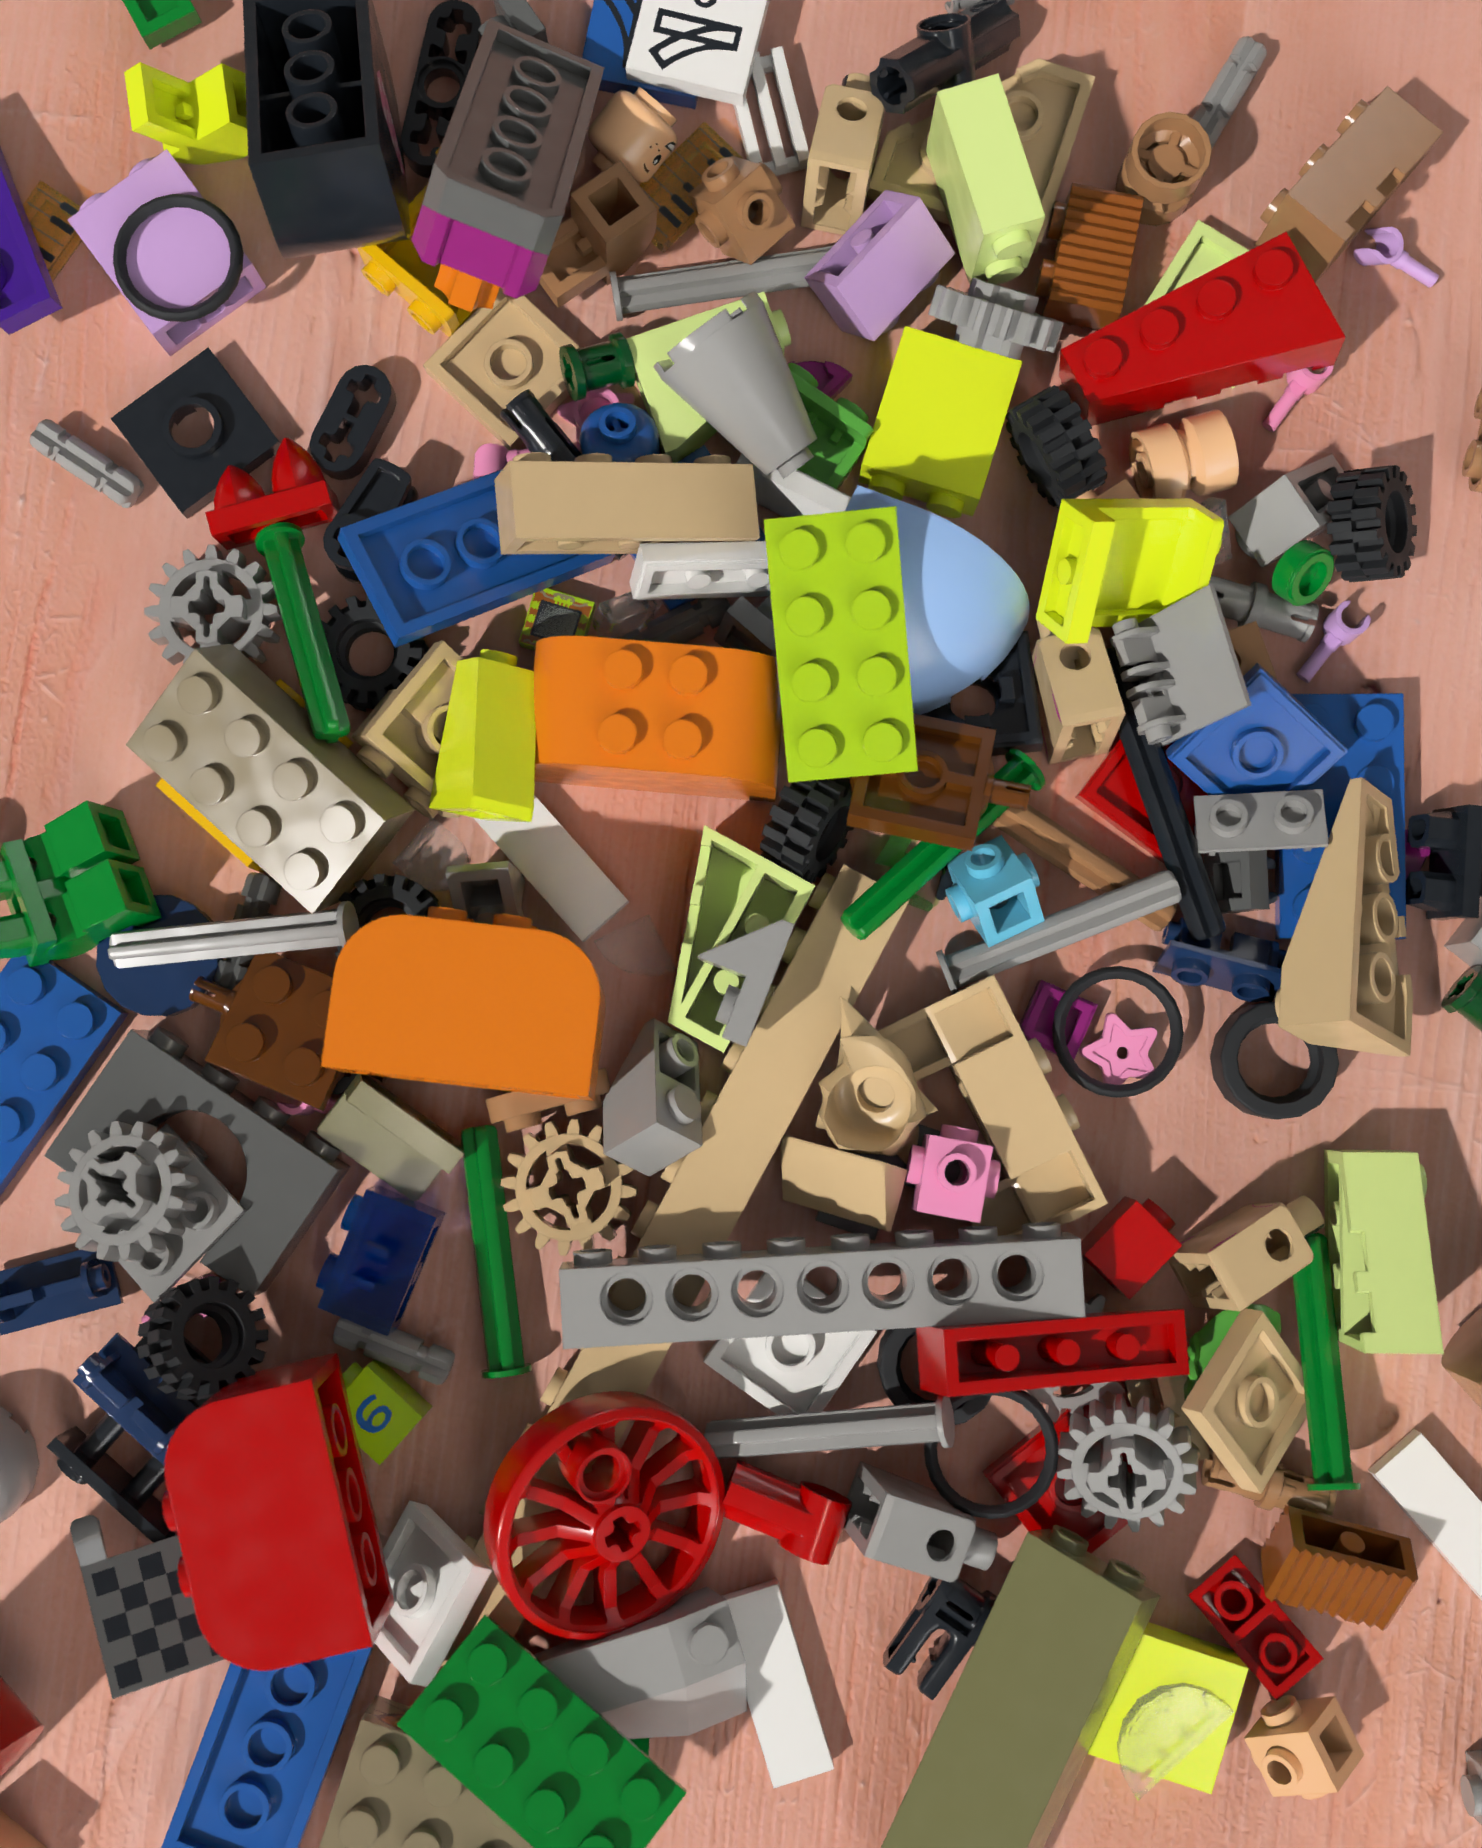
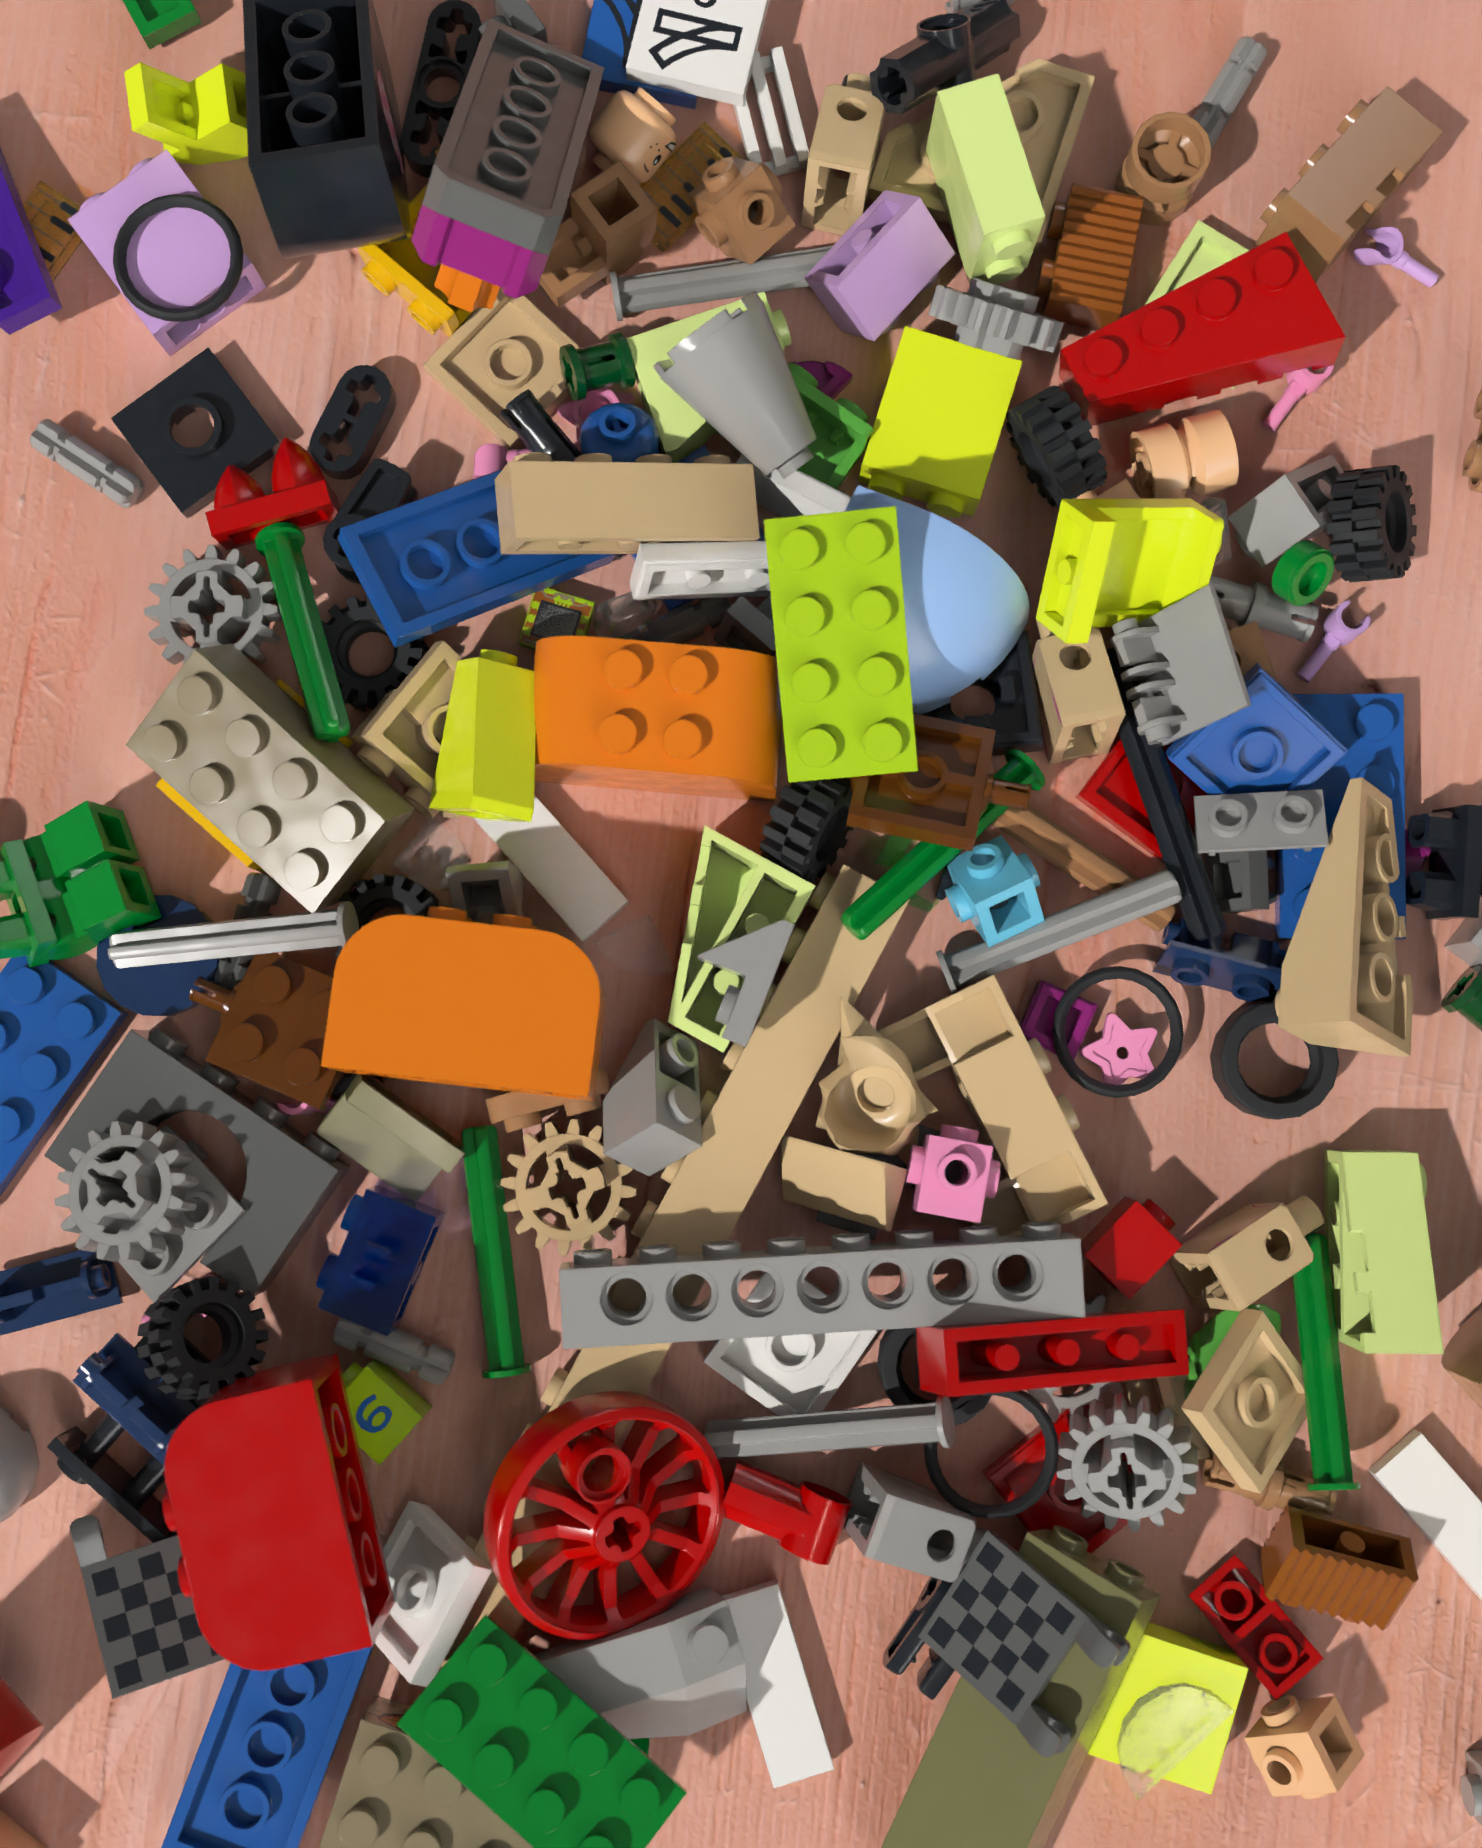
none -> dark grey flag [919,1530,1131,1757]

